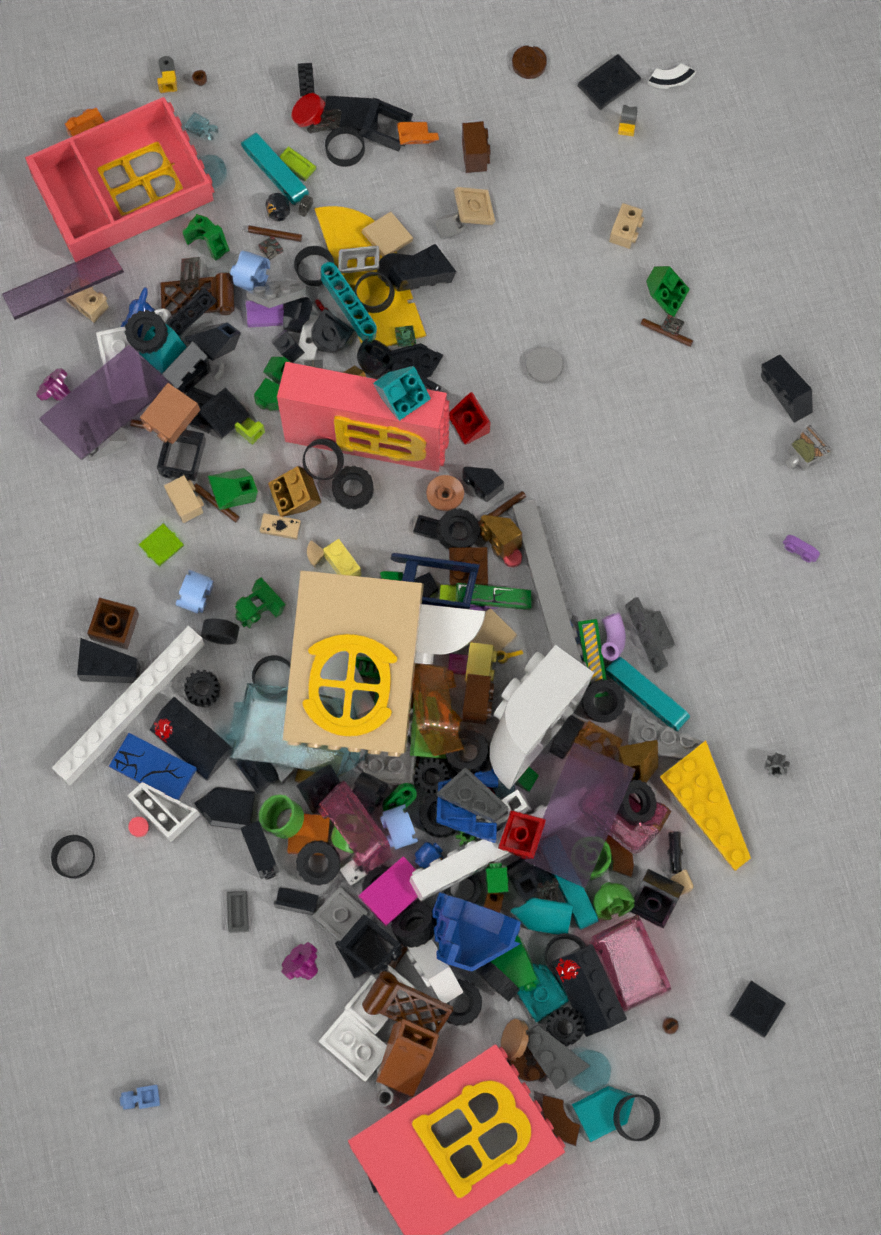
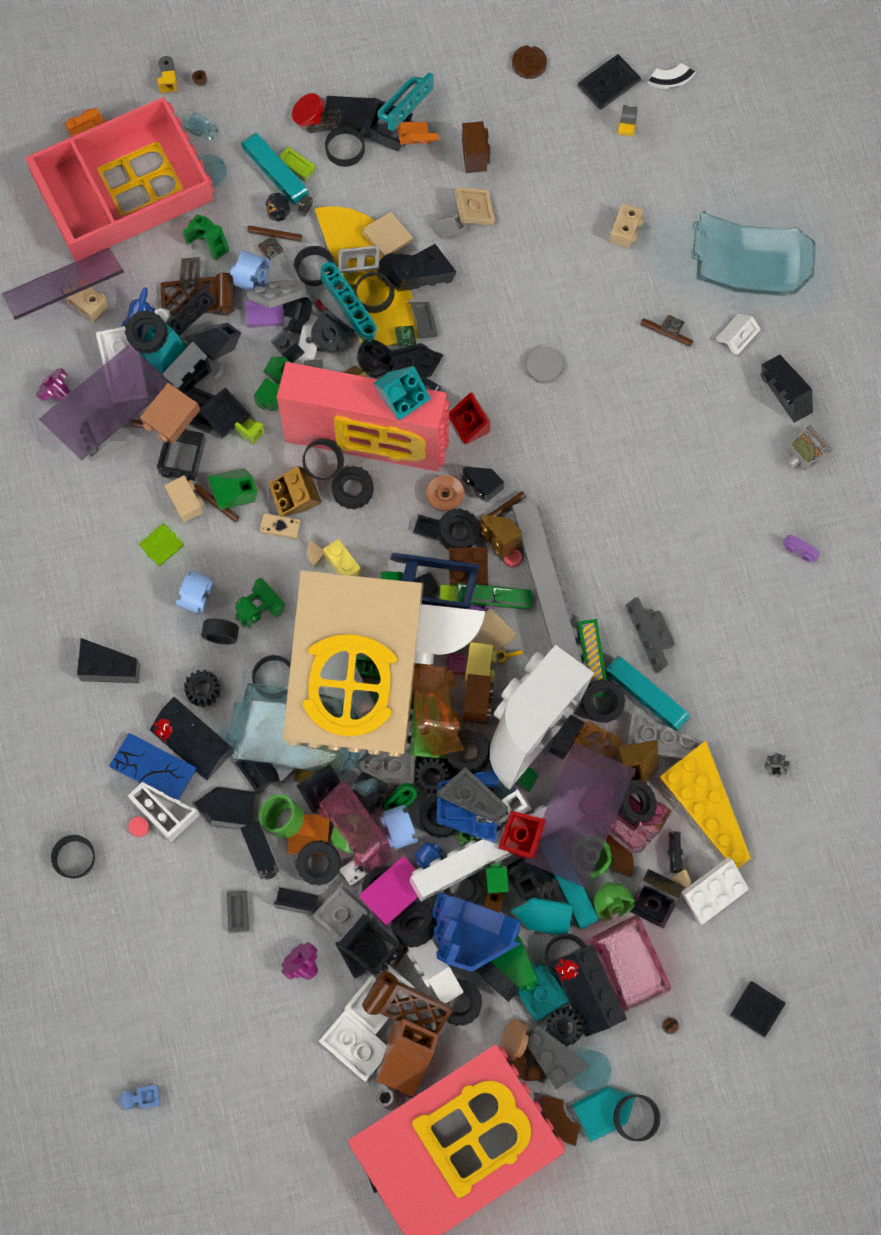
white brick [52,626,205,786] -> none
reddish brown brick [87,598,139,650] -> none
black tyre [298,63,315,96] -> none
lavender cylinder [601,612,626,661] -> none
green slope [646,266,690,318] -> none
none -> clear light blue slope [352,778,378,798]
none -> teal piece [377,72,434,131]
none -> dark grey tile [411,302,438,339]
none -> white plate [681,857,749,925]
none -> clear light blue windscreen [691,211,816,296]
none -> white panel [716,314,761,355]

